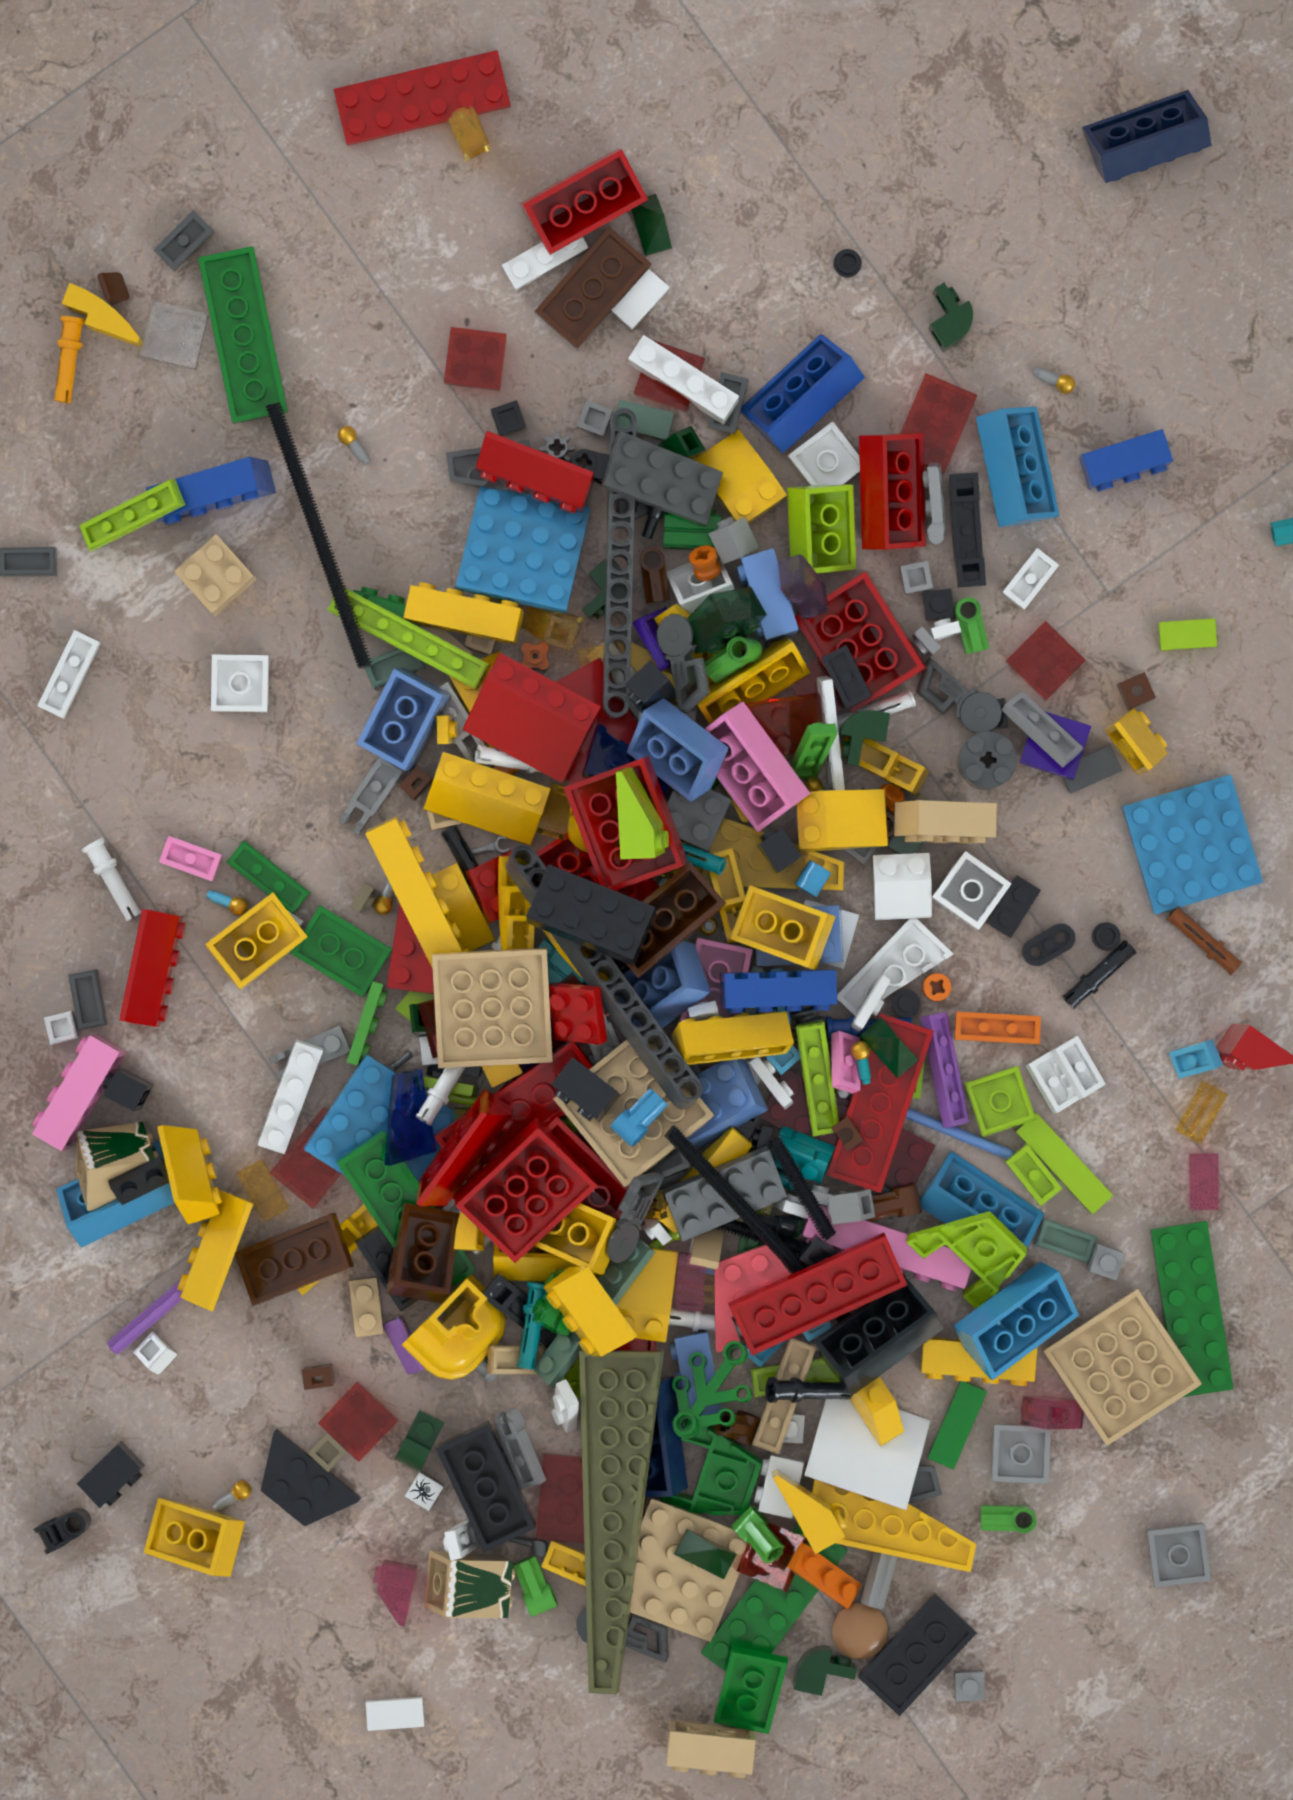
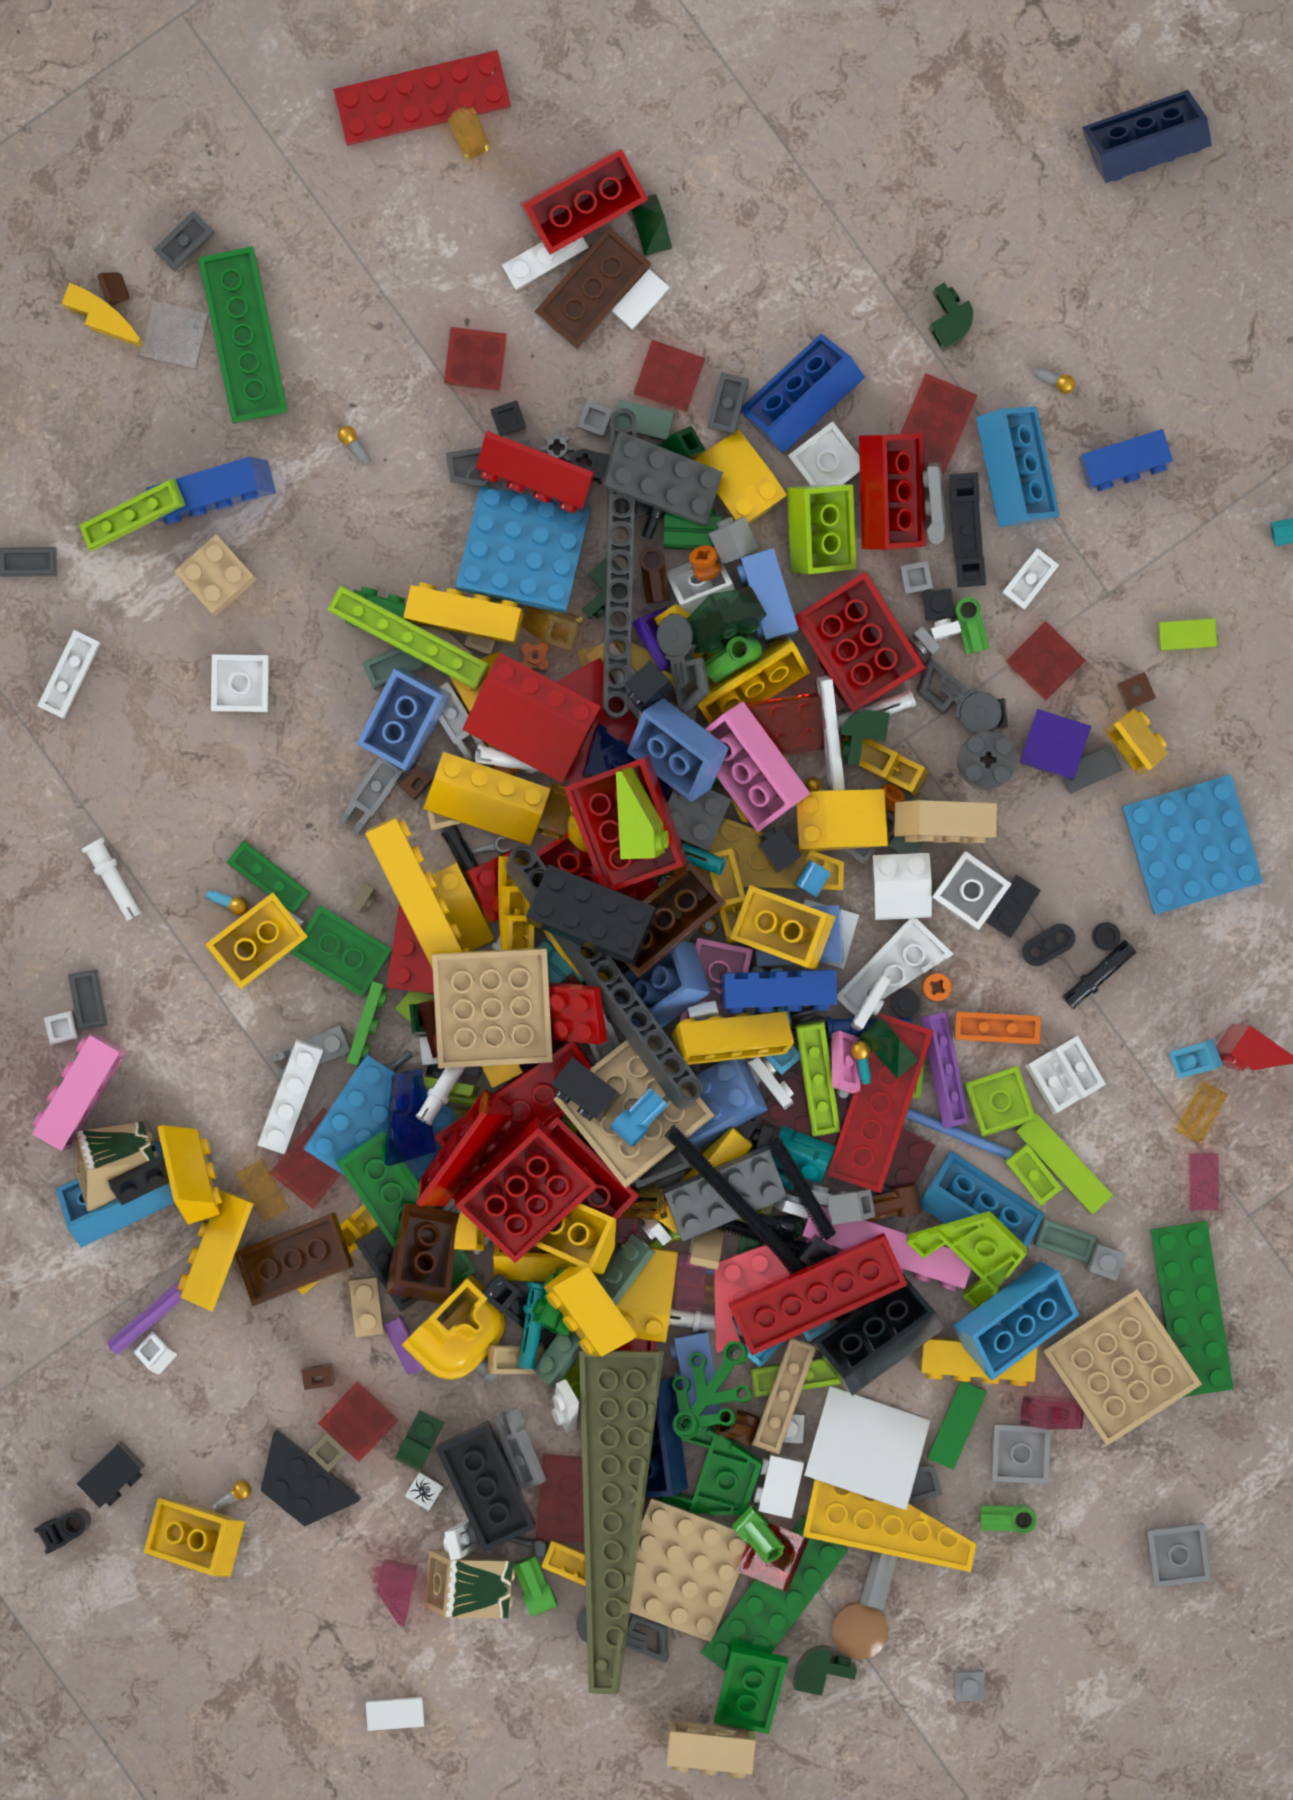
light orange pin [53,316,86,403] -> none
black brick [103,1069,154,1111] -> none
red slope [119,909,186,1027] -> none
bright pink plate [159,836,223,882] -> none
black axle [265,402,373,669] -> none
pearl gold piece [373,880,394,916] -> none
yellow plate [436,715,458,744] -> none
dark grey piece [607,1171,664,1263] -> none
white arch [628,335,739,425] -> none
dark green slope [674,1529,737,1579] -> none
black pin [765,1377,851,1403] -> none
yellow slope [772,1469,847,1554] -> none
brick [778,554,828,619] -> none
orange plate [787,1543,862,1609] -> none
bright green plate [790,722,837,779] -> none
black plate [821,645,872,709] -> none
reddish brown piece [831,1116,864,1151] -> none
black plate [833,249,862,278] -> none
yellow slope [850,1377,904,1447] -> none
black plate [857,1592,977,1716] -> none
light grey plate [1002,691,1083,767] -> none
dark orange pin [1166,906,1242,975] -> none

